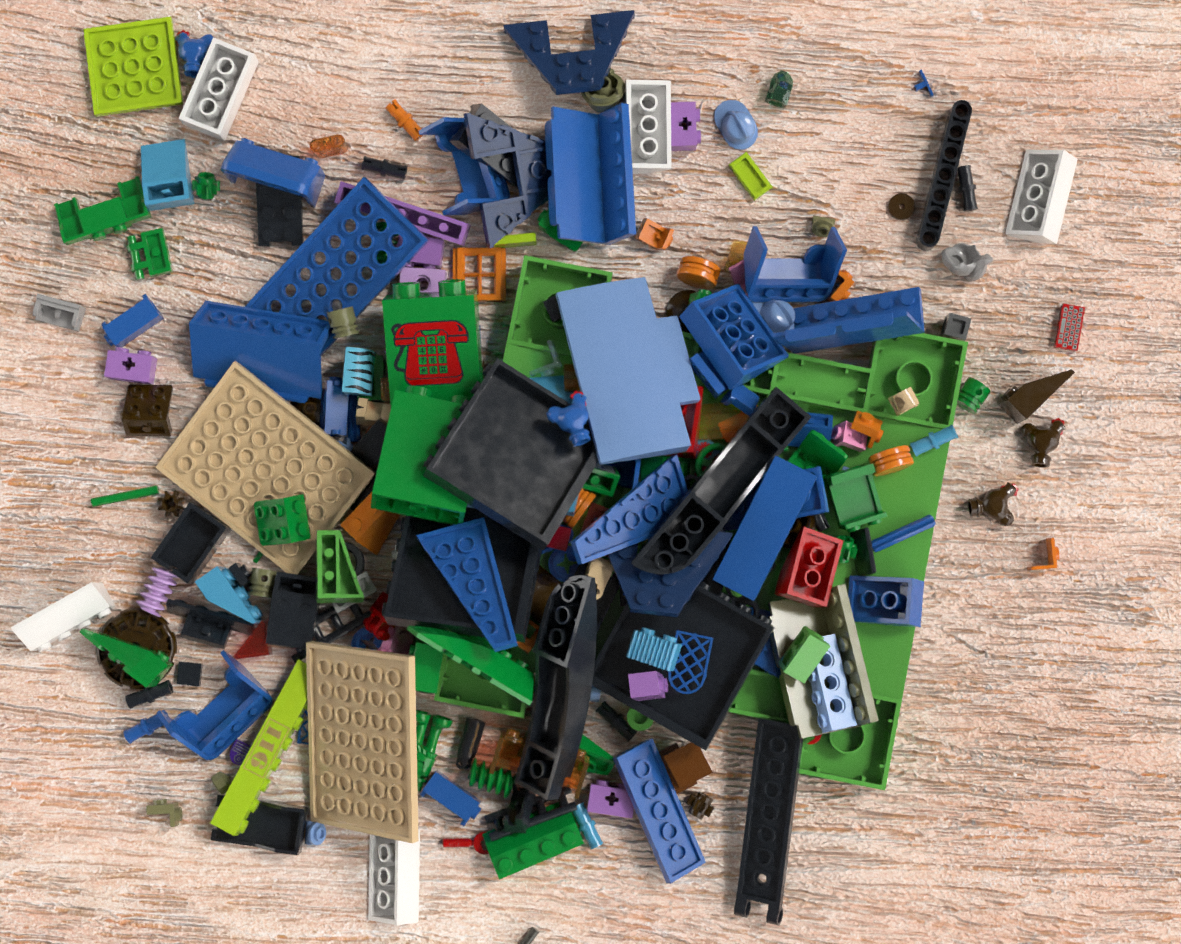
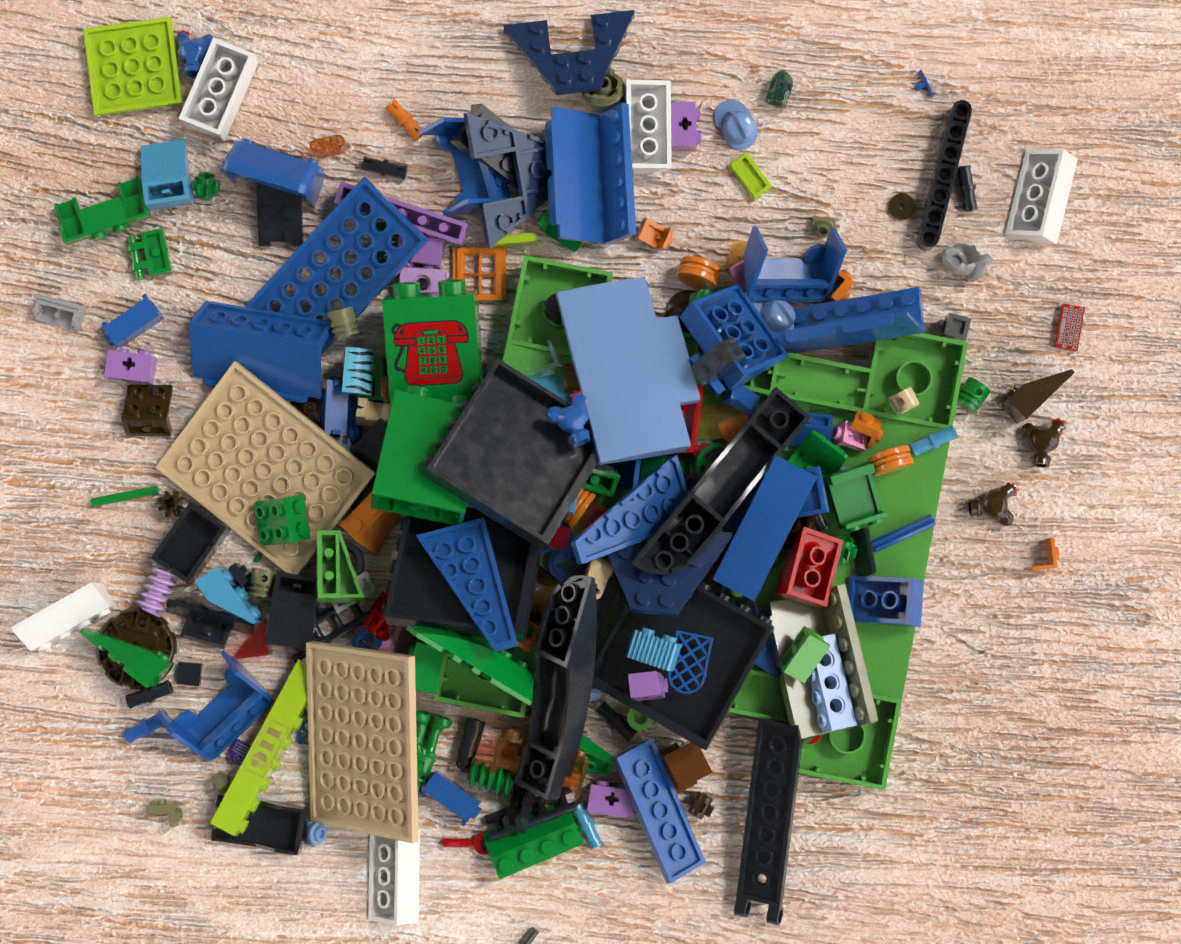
none -> clear smoke brick [691,337,745,386]

